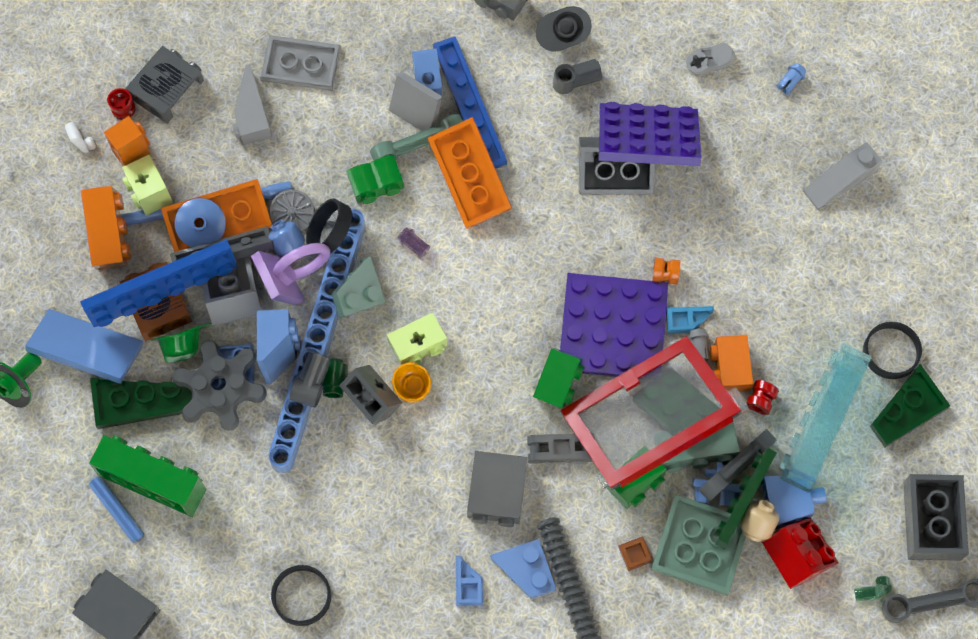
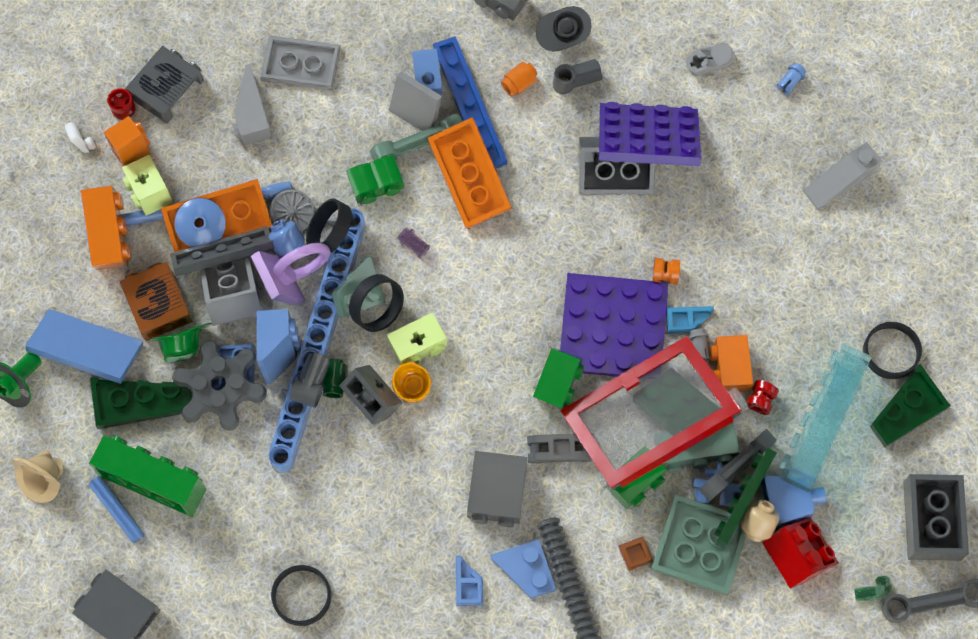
blue plate [80,239,237,328] -> none
none -> tan helmet [12,450,63,503]
none -> black tyre [349,274,404,332]
none -> orange brick [500,62,538,97]

